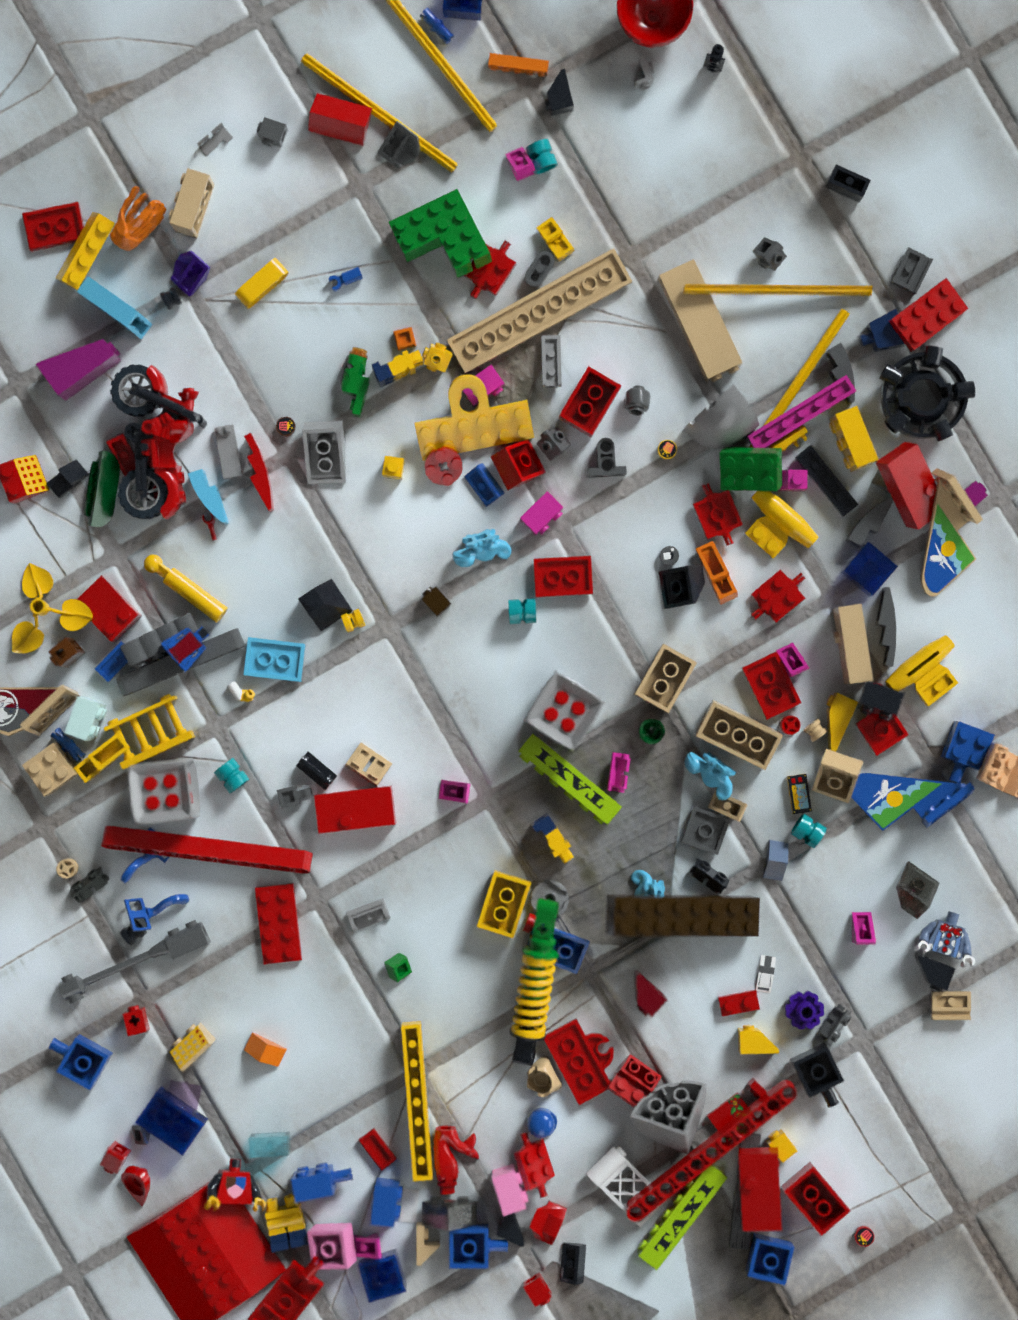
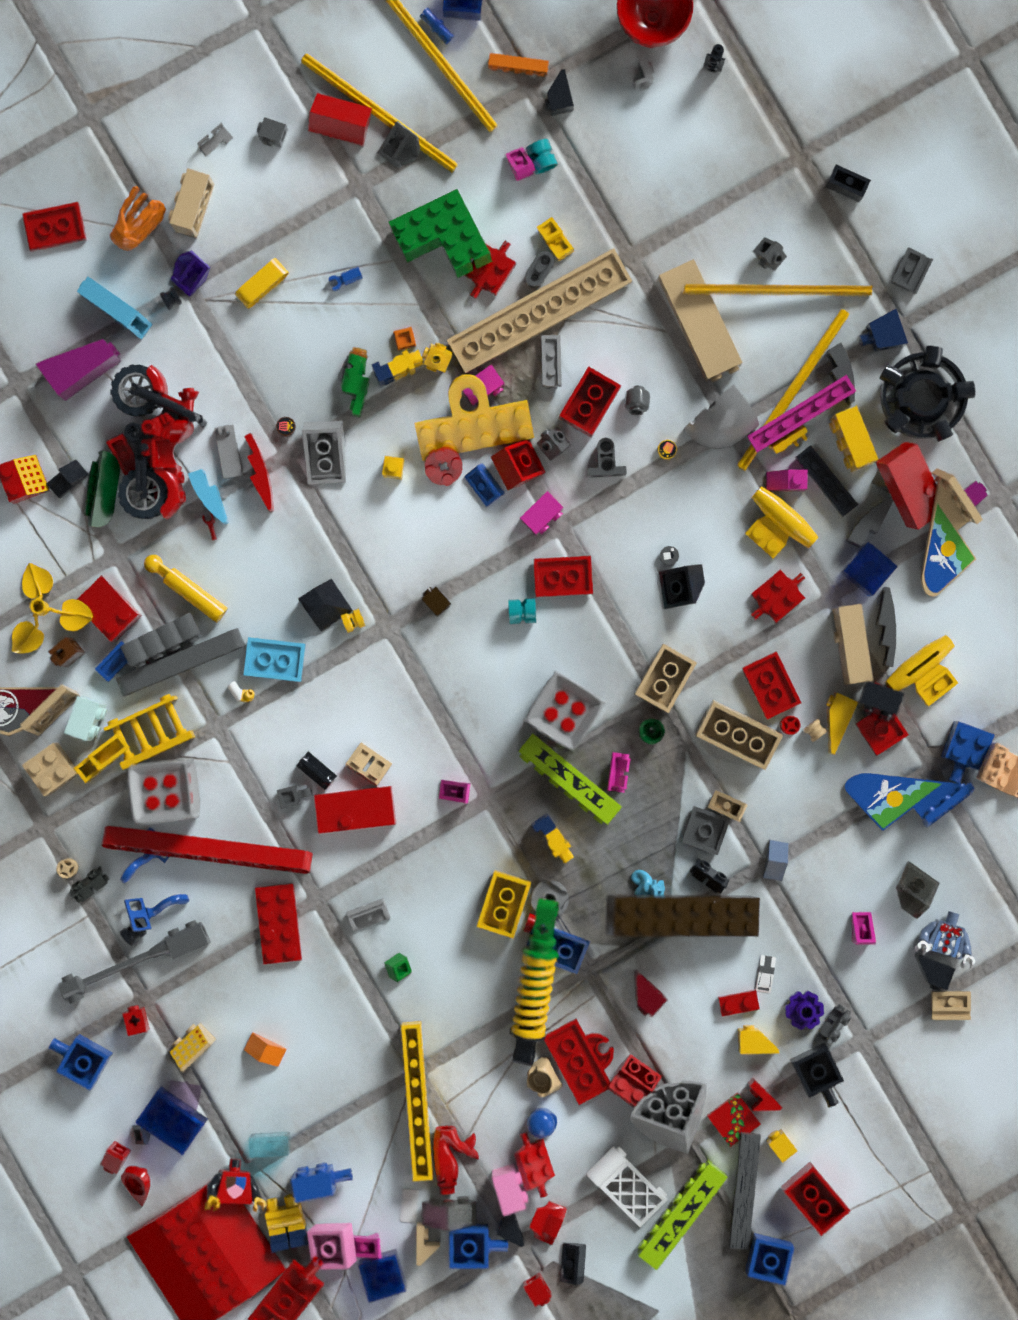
blue pin [51,728,86,763] -> none
yellow brick [56,212,115,290] -> none
torso [161,627,209,673] -> none
teal wheel [214,758,250,794] -> none
red tile [358,1128,397,1171] -> none
blue brick [370,1177,403,1227] -> none
medium azure animal [452,529,511,567] -> none
red beam [626,1080,797,1222] -> none
medium azure animal [684,752,736,801] -> none
red plate [693,483,743,546] -> none
orange slope [695,541,738,605] -> none
green brick [720,447,782,491] -> none
red brick [739,1147,782,1231] -> none
dark pink slope [776,643,809,677] -> none
tile [787,773,812,814] -> none
teal wheel [791,813,827,848] -> none
tan brick [812,749,863,803] -> none
tile [854,1226,874,1247] -> none
red plate [889,278,969,352] -> none

